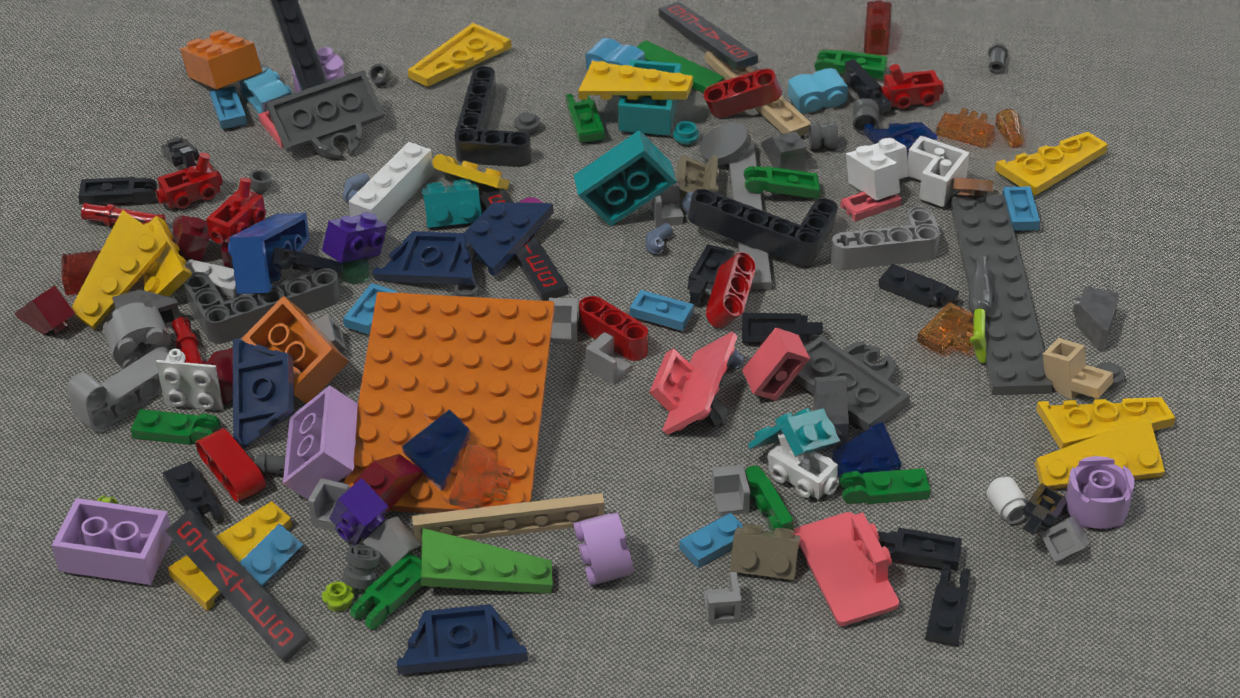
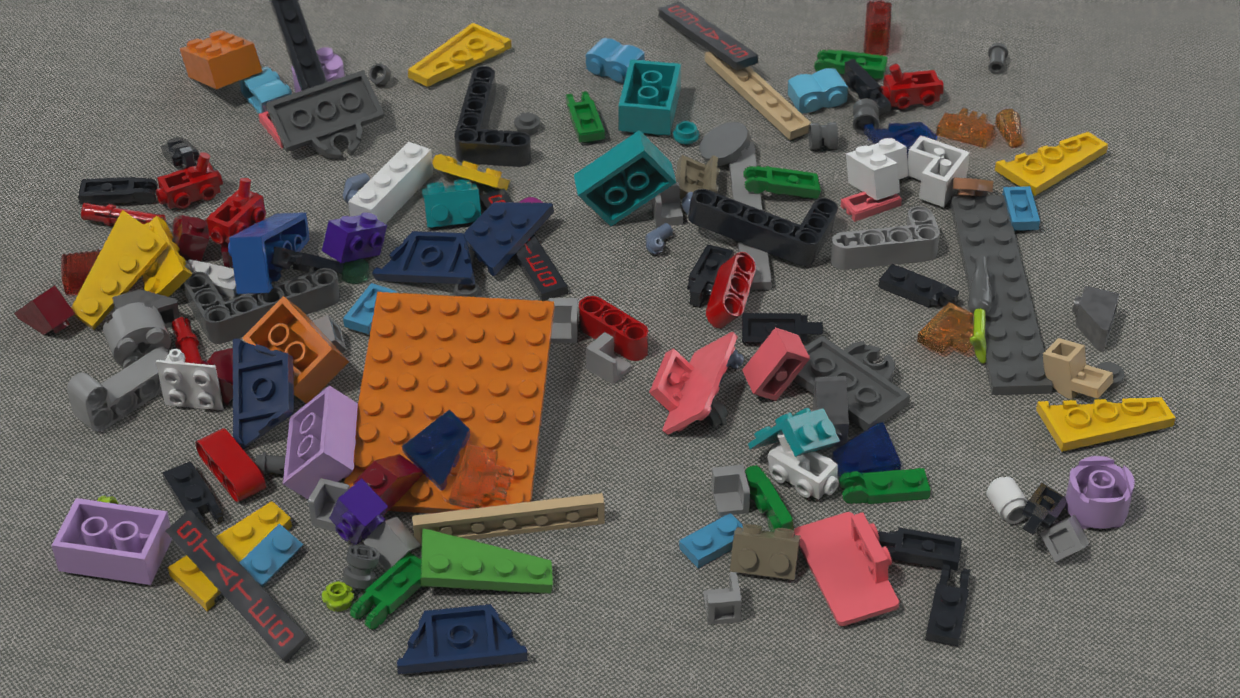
green hinge [130,409,221,445] -> none
dark azure plate [209,86,247,129] -> none
dark grey hinge [249,170,271,193] -> none
lavender brick [573,512,634,586] -> none
yellow wing [578,61,693,100] -> none
dark azure plate [630,290,694,331] -> none
green tile [636,40,725,93] -> none
red beam [703,68,782,118] -> none
flat silver slope [761,132,806,172] -> none
yellow wing [1035,416,1165,490] -> none

